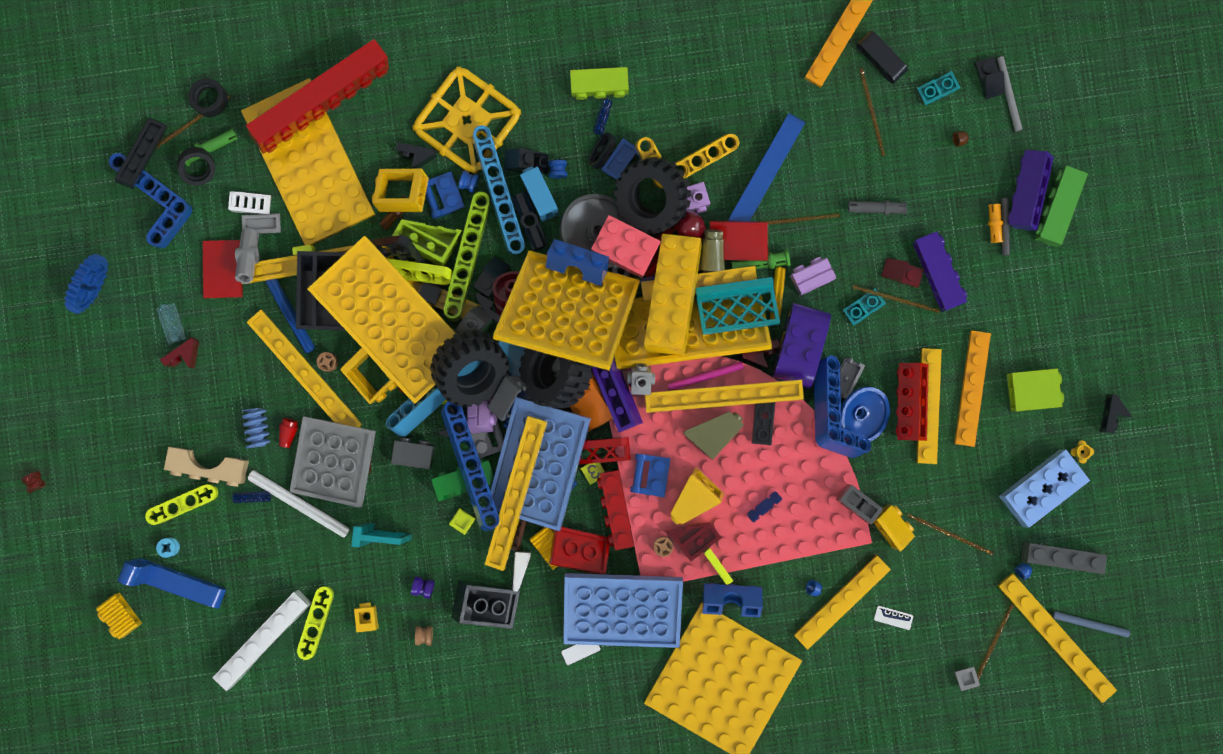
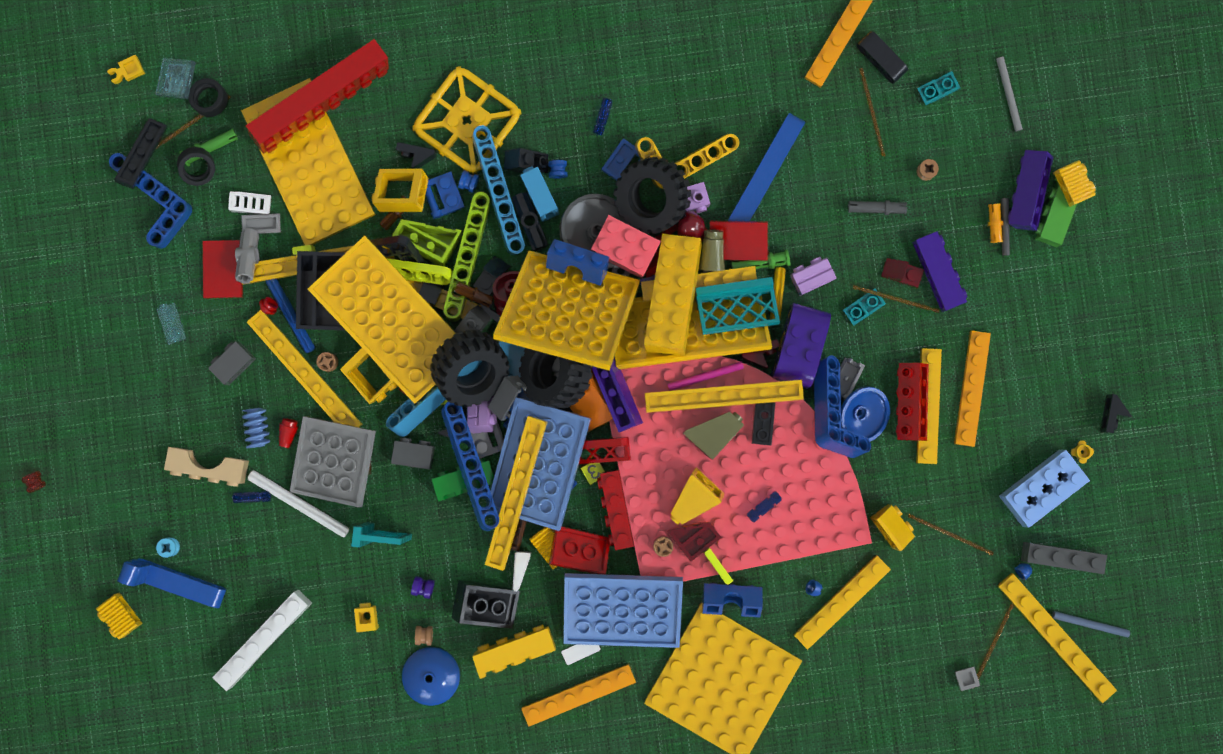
blue gear [64,254,108,314] -> none
neon yellow beam [145,484,218,525] -> none
dark red slope [160,338,199,368] -> none
neon yellow beam [297,586,334,660] -> none
neon yellow tile [449,508,476,535] -> none
lime brick [570,67,629,100] -> none
black plate [588,132,617,169] -> none
light grey brick [627,364,655,395] -> none
blue plate [630,453,670,497] -> none
clear orange piece [768,214,840,225] -> none
dark grey brick [836,484,883,525] -> none
white sticker [874,606,913,630] -> none
reddish brown hinge [952,131,969,147] -> none
black slope [974,57,1005,100] -> none
lime brick [1007,369,1064,412] -> none
none -> yellow plate [107,55,145,84]
none -> clear light blue tile [155,58,196,99]
none -> dark grey brick [208,341,256,385]
none -> red plate [259,297,278,315]
none -> blue dish [402,647,460,706]
none -> reddish brown axle [454,282,493,308]
none -> yellow wedge [472,625,556,679]
none -> light orange plate [521,664,636,727]
none -> medium nougat wheel [917,159,939,181]
none -> yellow brick [1053,160,1096,207]

